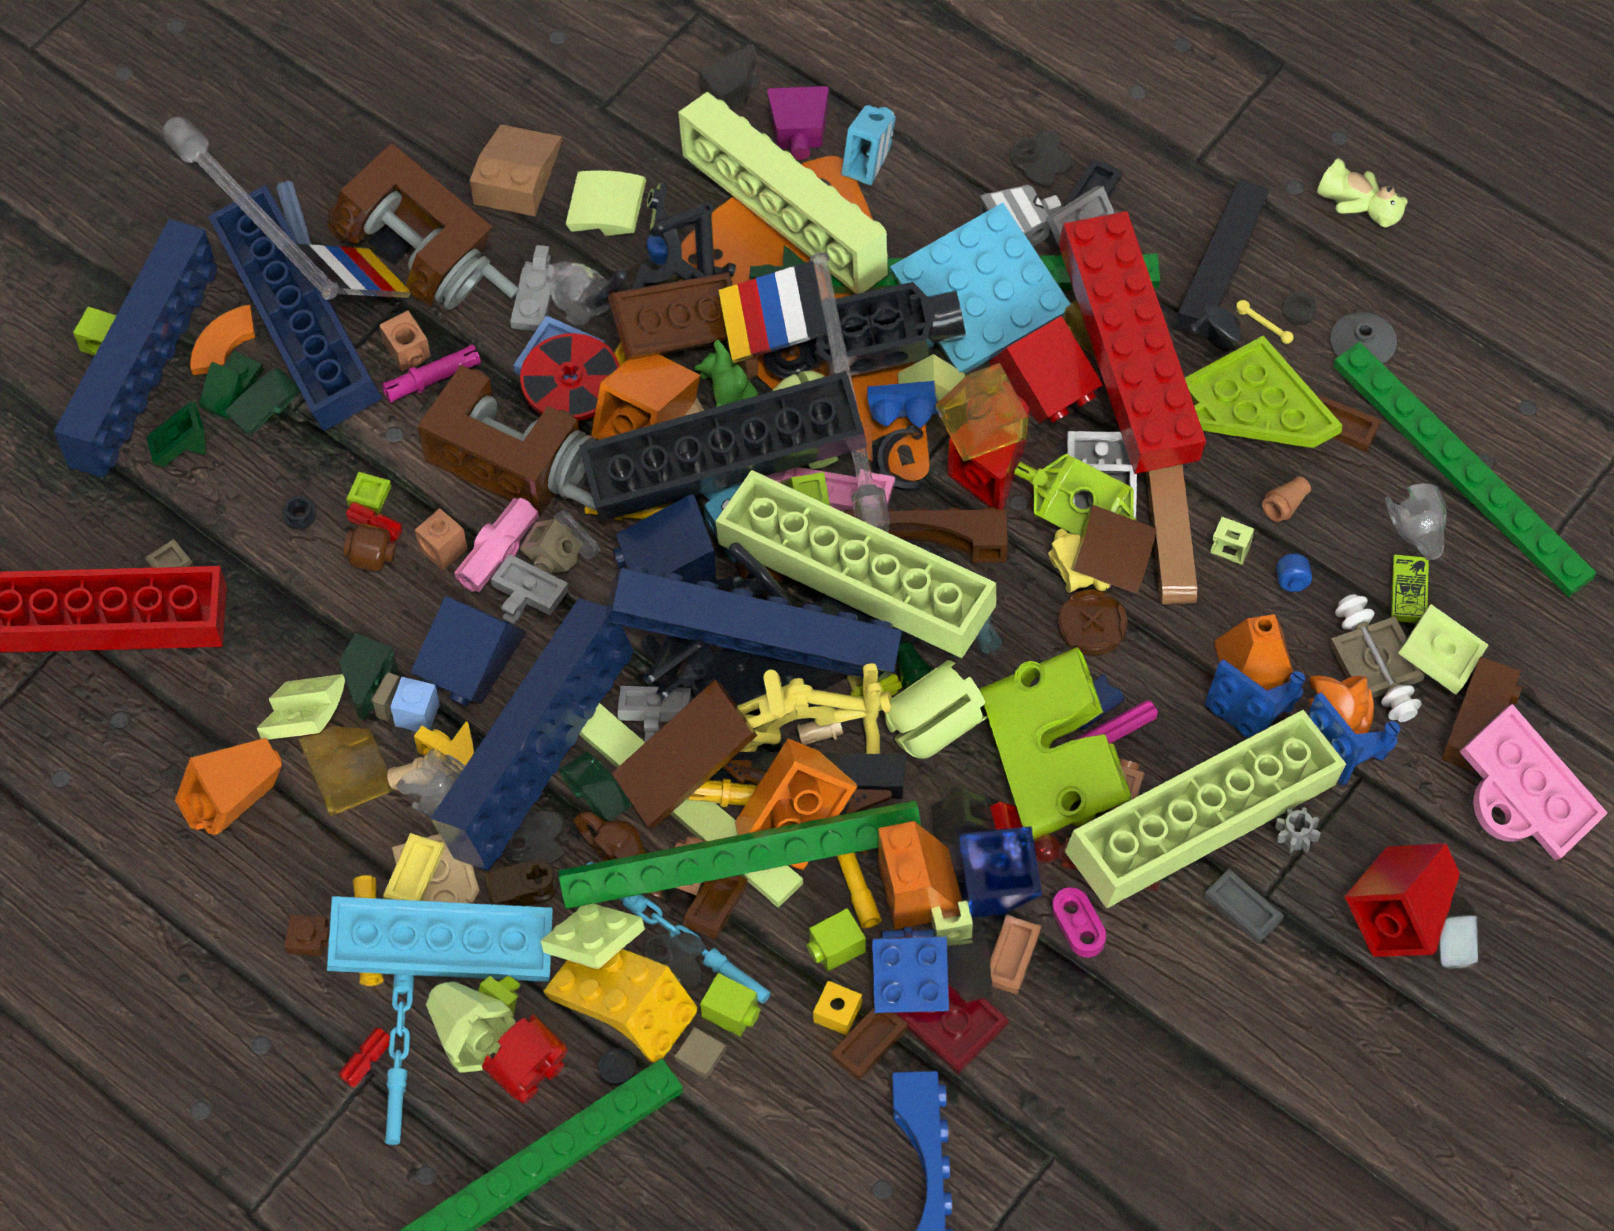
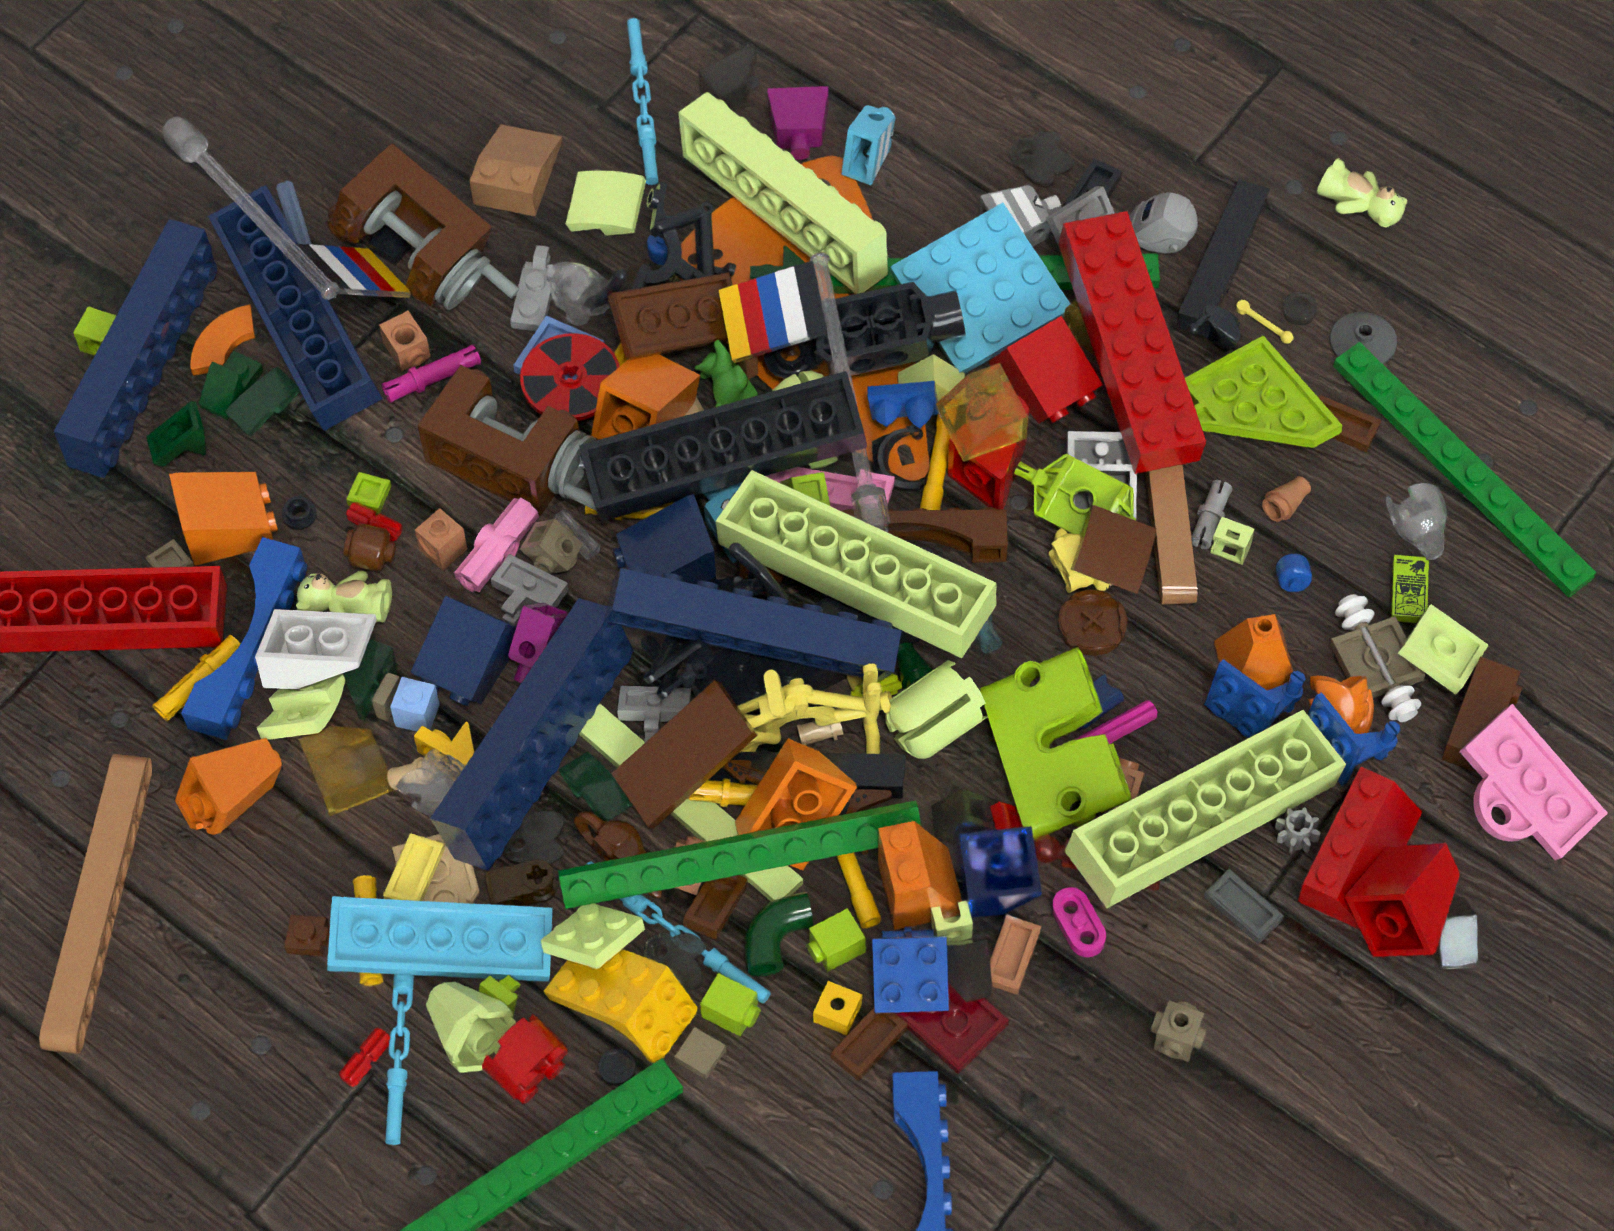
none -> medium nougat beam [39,754,152,1054]
none -> yellow pin [152,635,241,722]
none -> orange slope [169,472,278,566]
none -> blue arch [181,537,307,740]
none -> white slope [255,609,377,690]
none -> yellowish green piece [296,571,392,622]
none -> magenta torso [508,602,569,683]
none -> medium azure piece [627,18,659,185]
none -> dark green cylinder [745,892,813,977]
none -> yellow piece [920,396,960,510]
none -> light grey helmet [1129,193,1198,254]
none -> dark tan brick [1151,1001,1208,1062]
none -> light grey pin [1191,480,1233,549]
none -> red slope [1298,767,1422,930]

